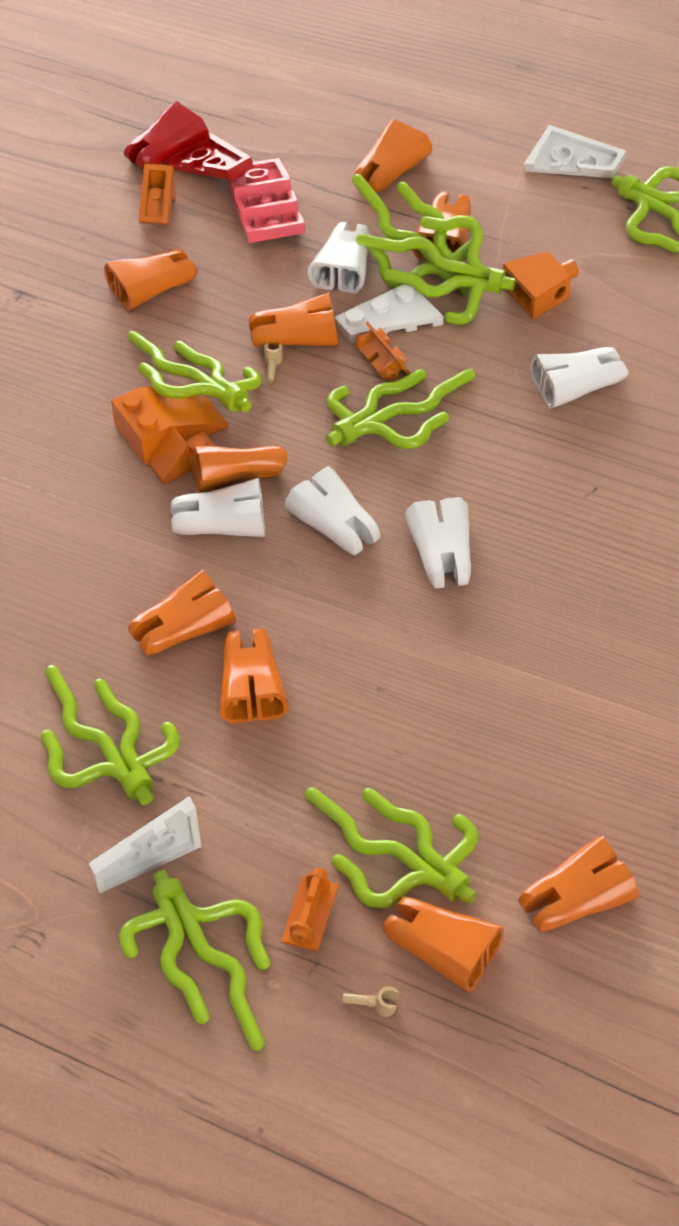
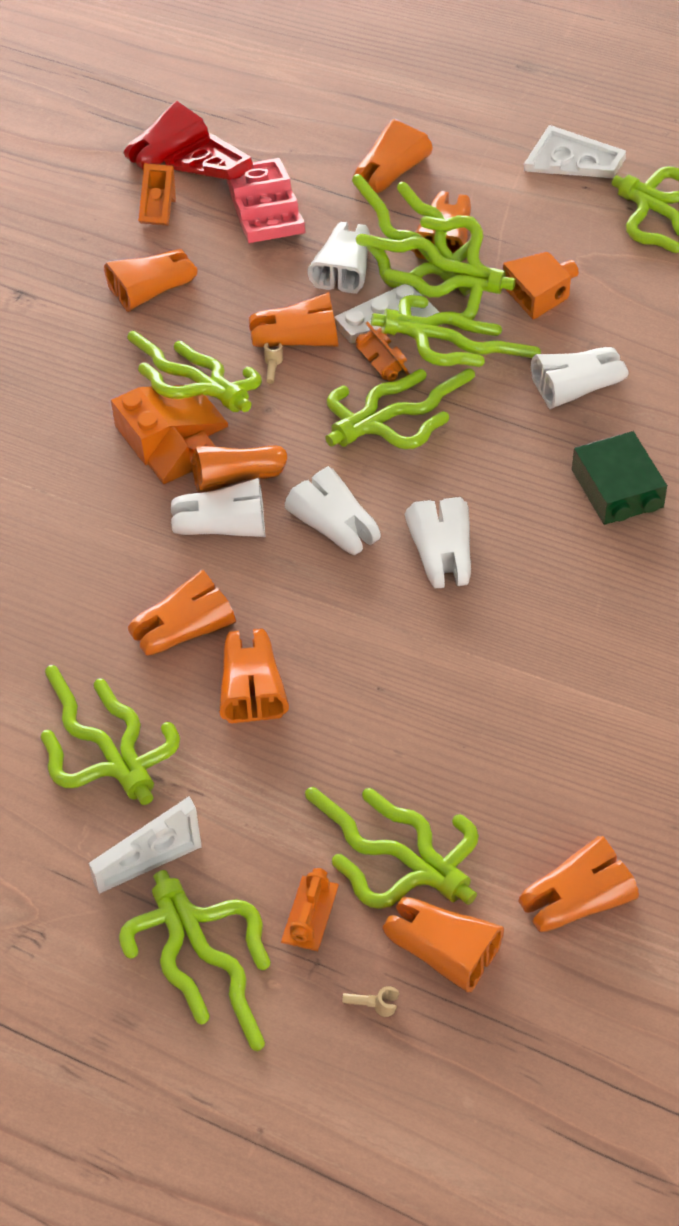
none -> lime plant [371,295,541,367]
none -> dark green brick [572,431,668,525]

